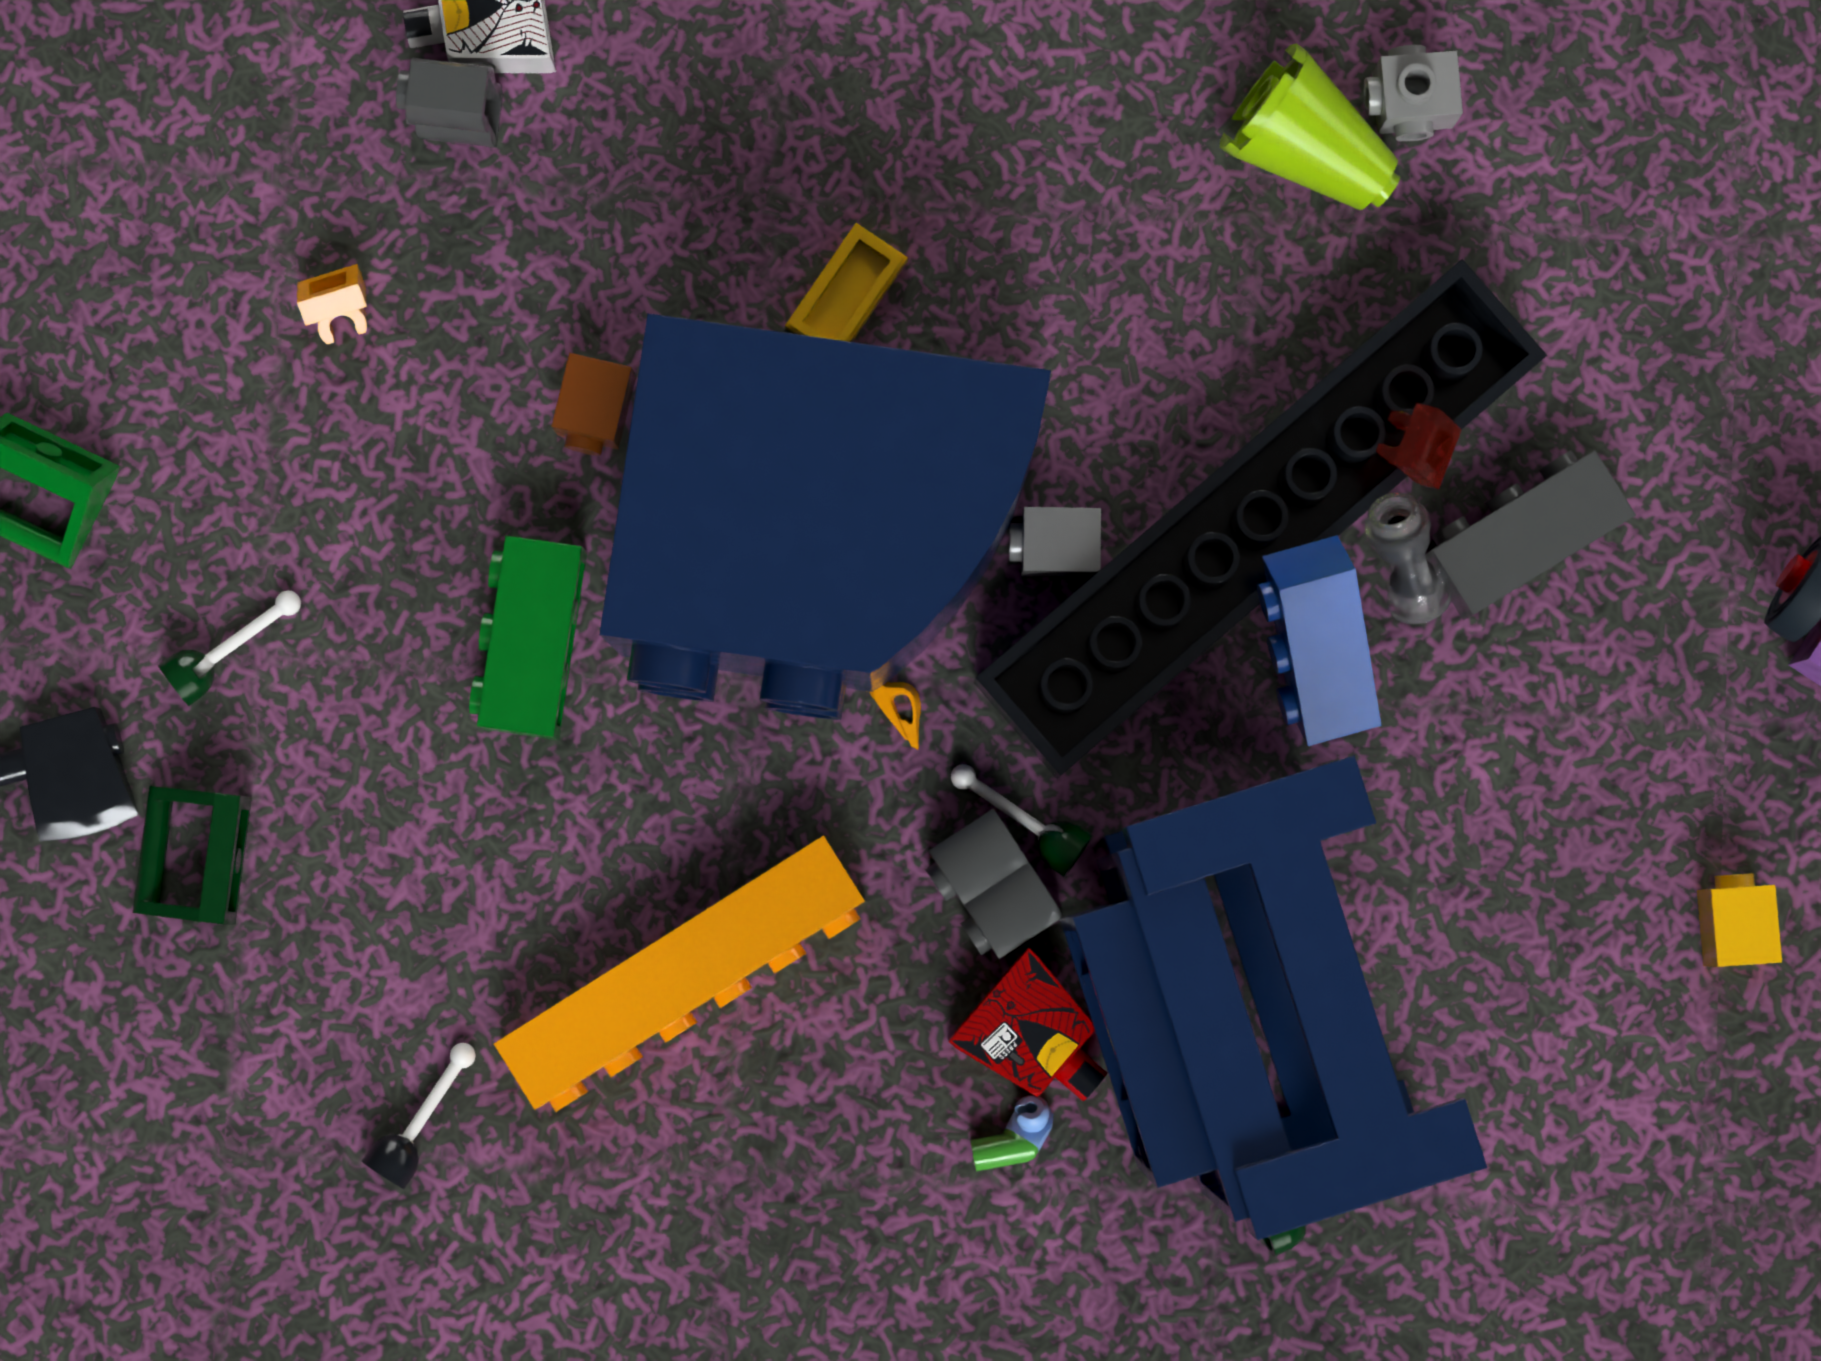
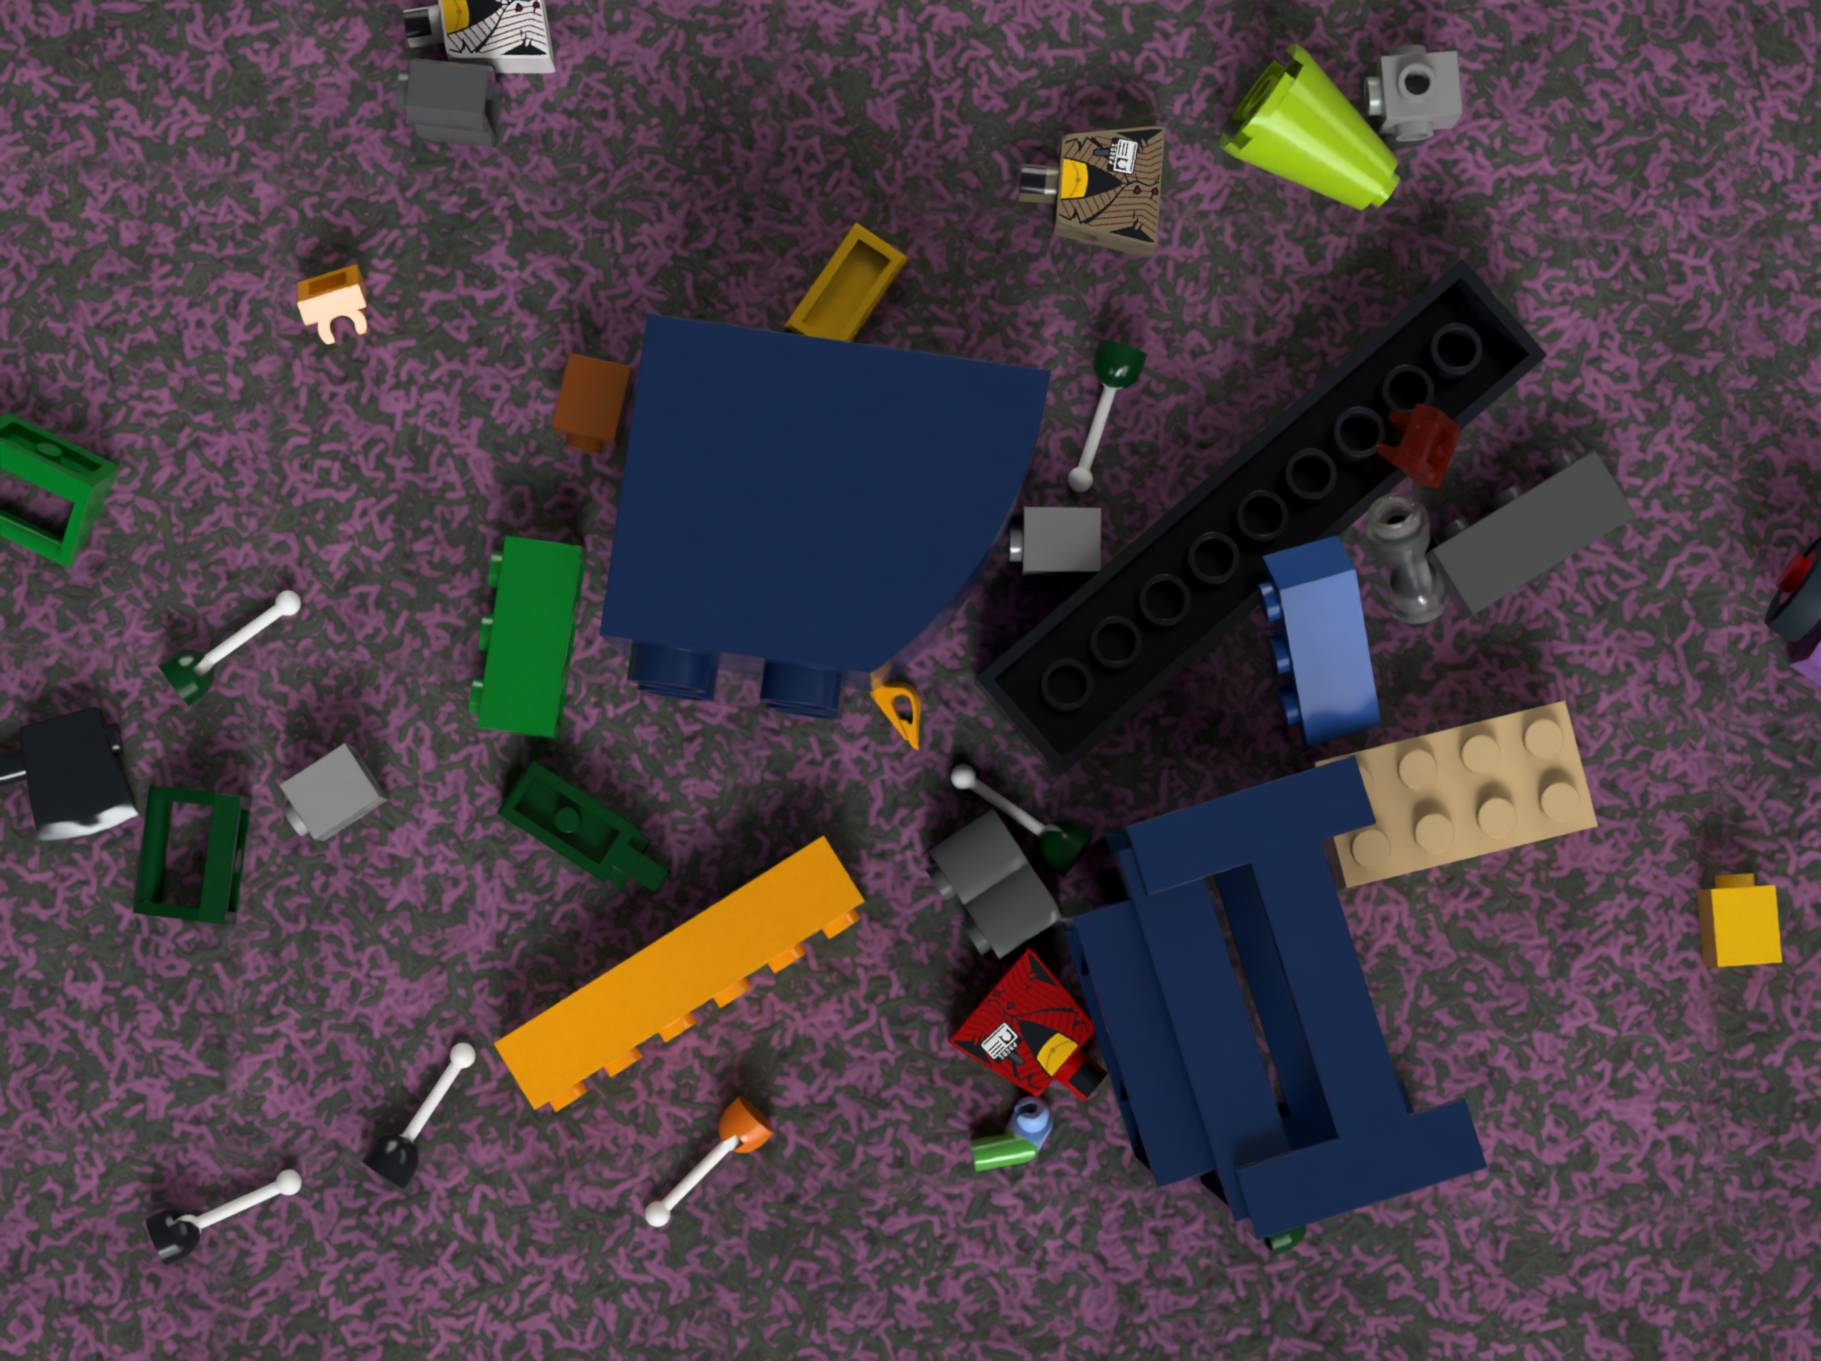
none -> hinge [146,1169,302,1266]
none -> light grey brick [279,743,388,841]
none -> dark green hinge [496,759,671,893]
none -> hinge [645,1096,775,1227]
none -> torso [1018,126,1165,257]
none -> hinge [1068,339,1148,492]
none -> tan brick [1306,701,1598,889]

